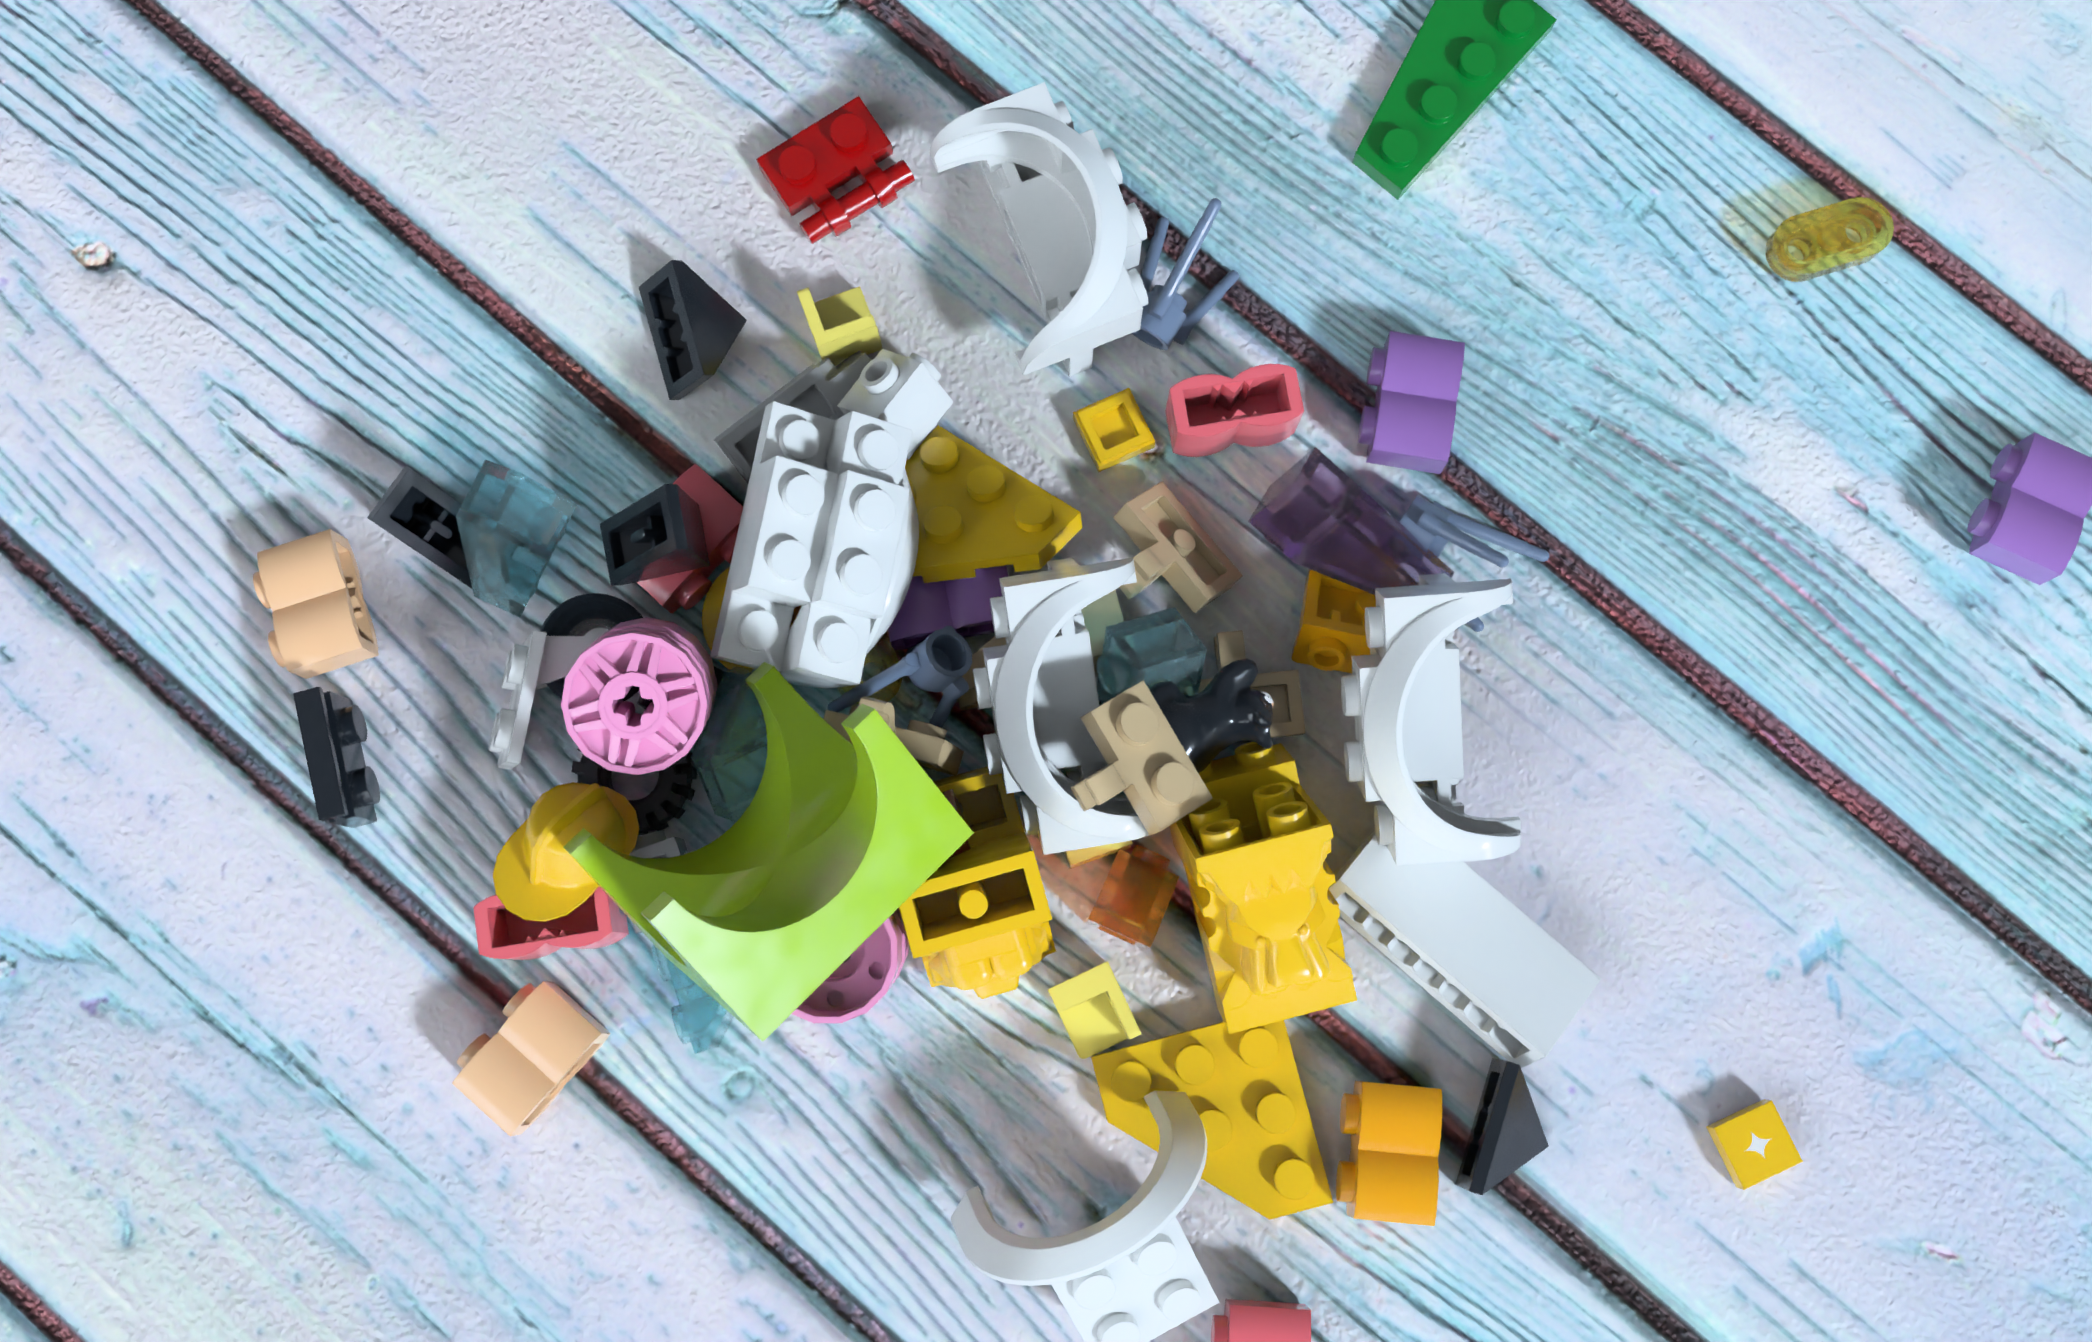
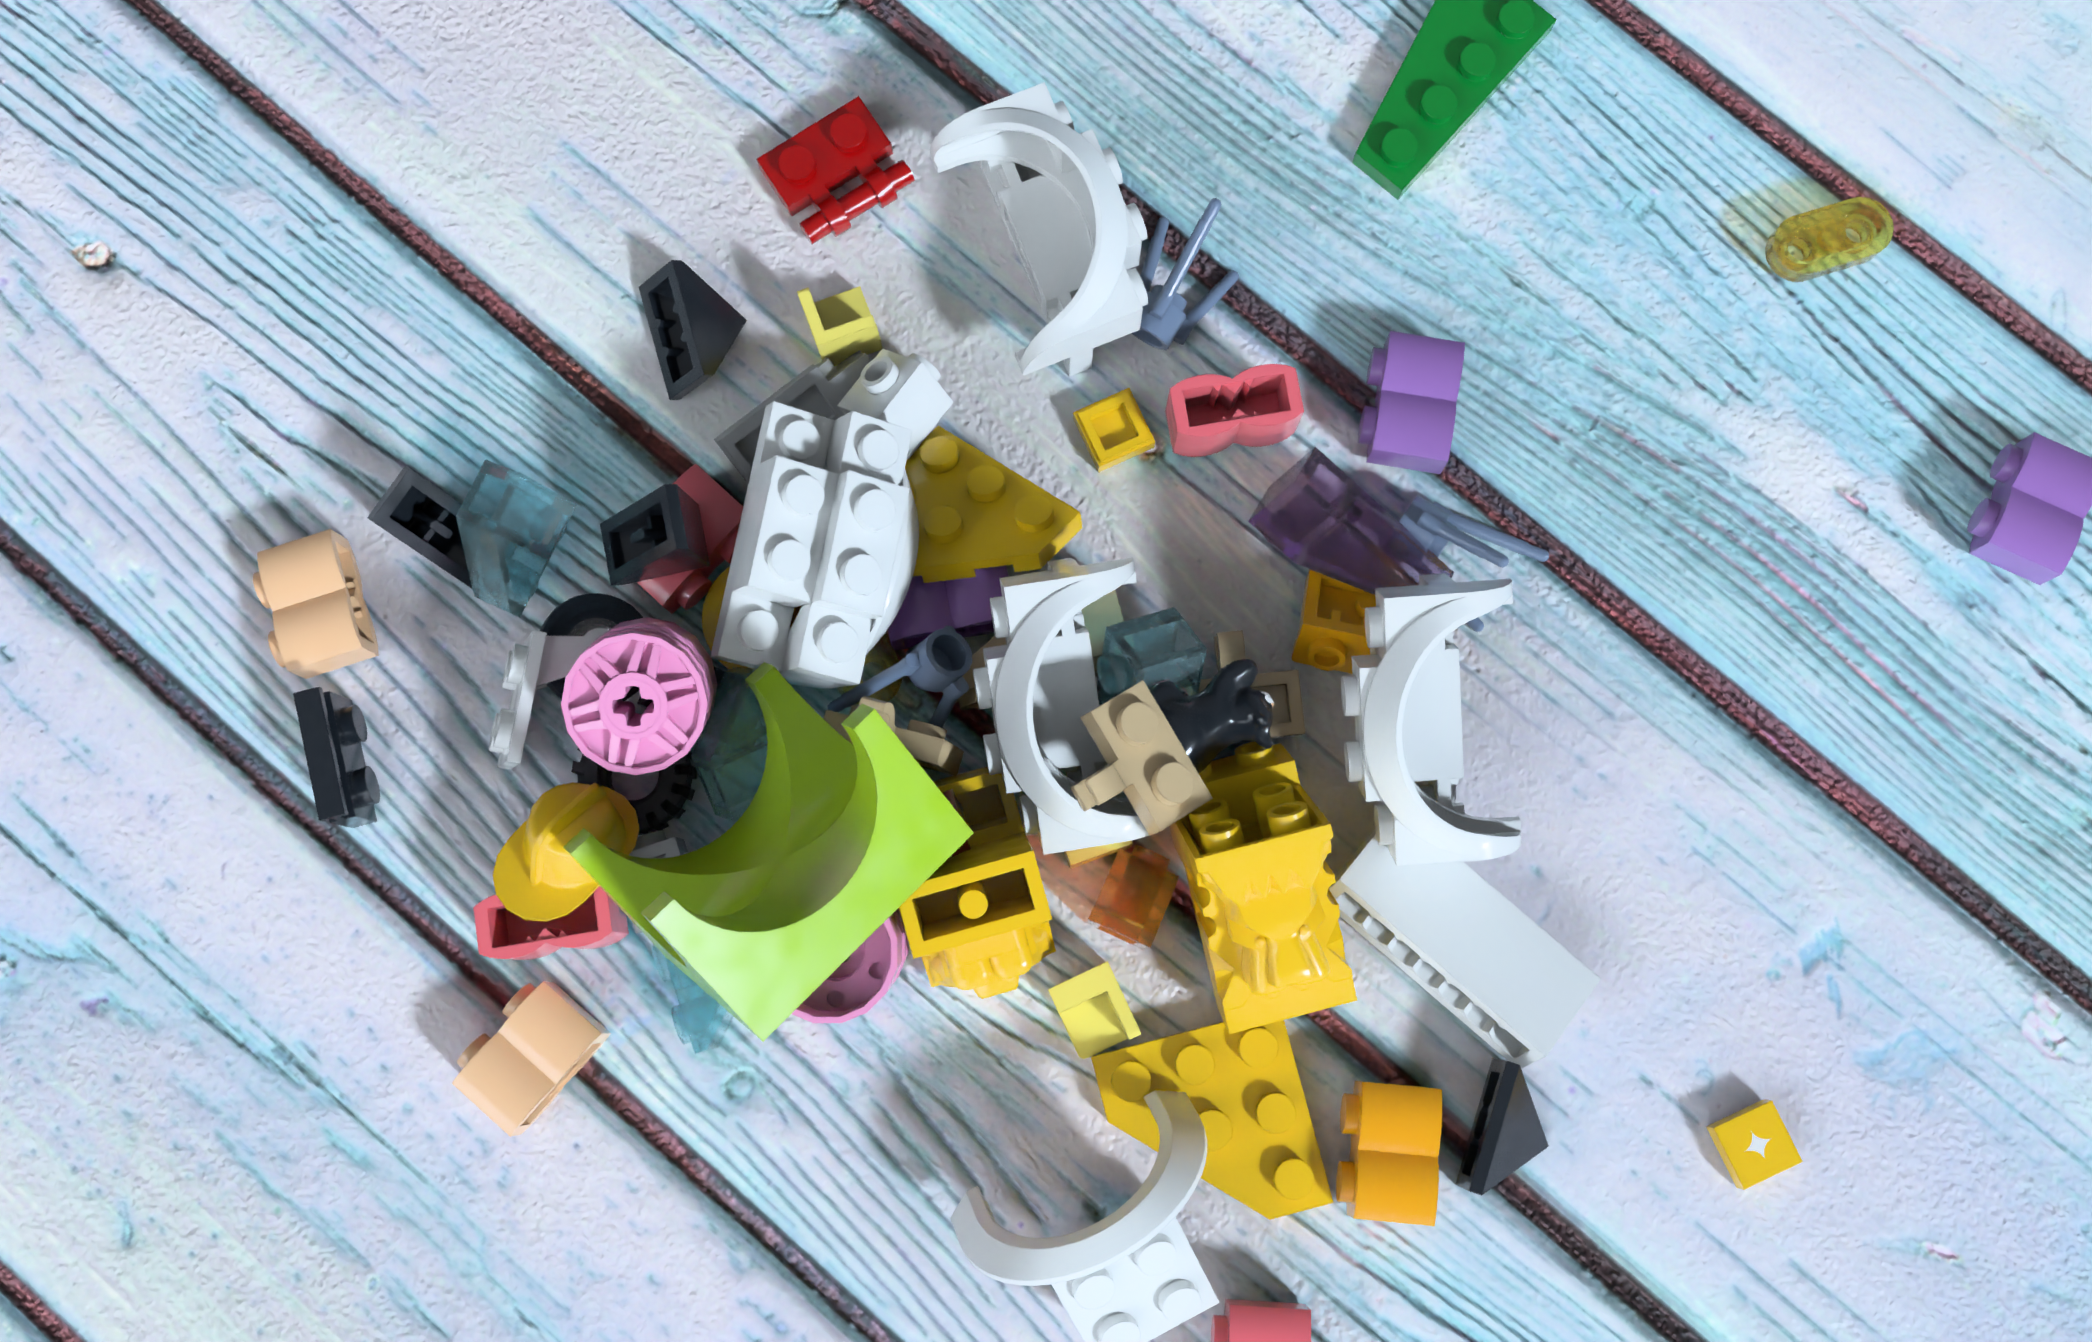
tan plate [1113,481,1243,613] -> none

